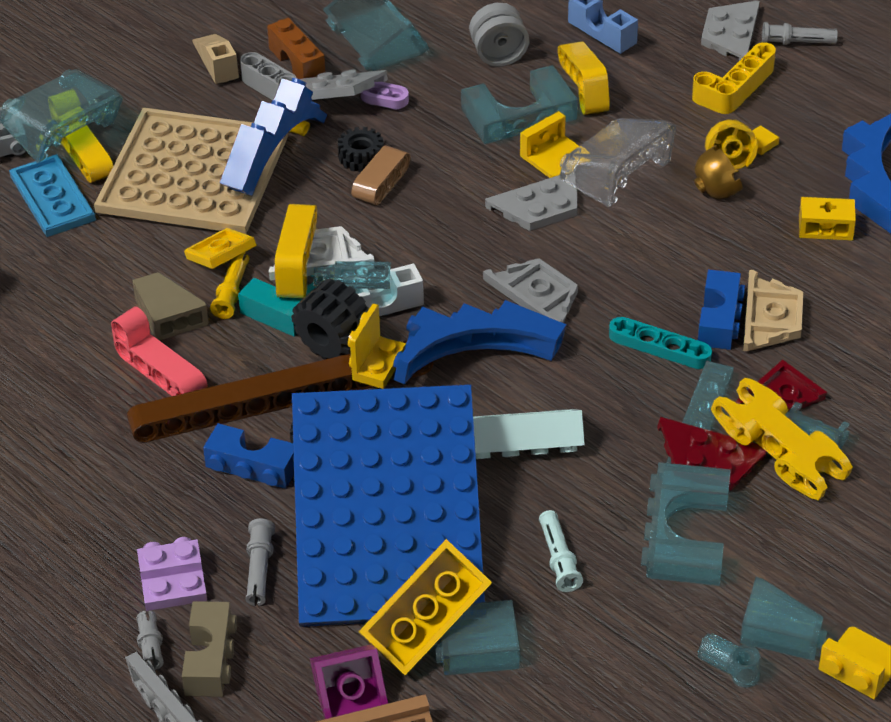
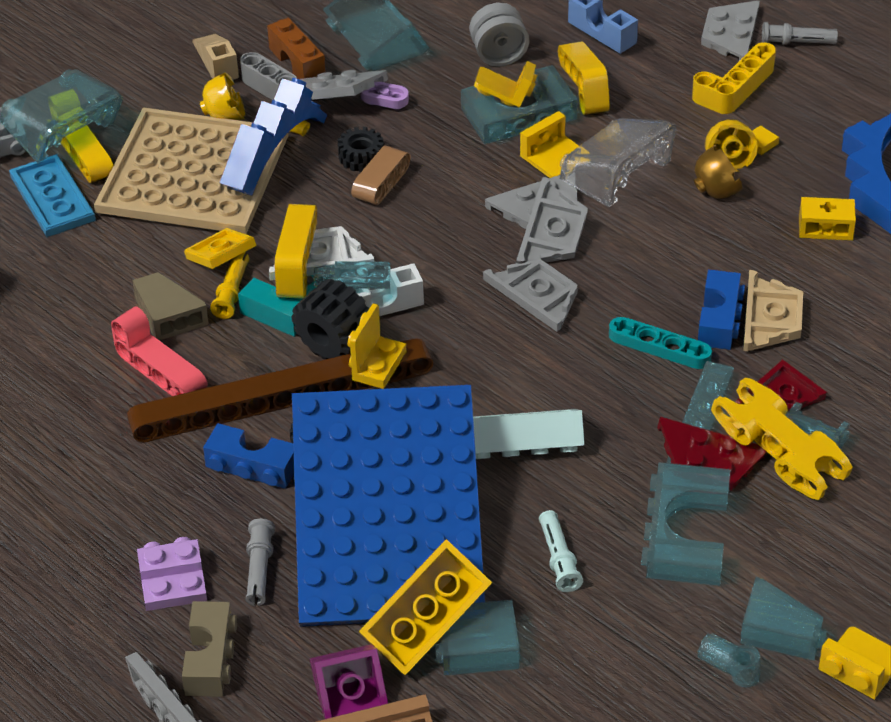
light grey pin [136,611,164,670] -> none
blue arch [393,300,566,384] -> none
none -> yellow cylinder [200,72,246,121]
none -> yellow bracket [474,61,538,108]
none -> light grey wing [516,177,588,264]

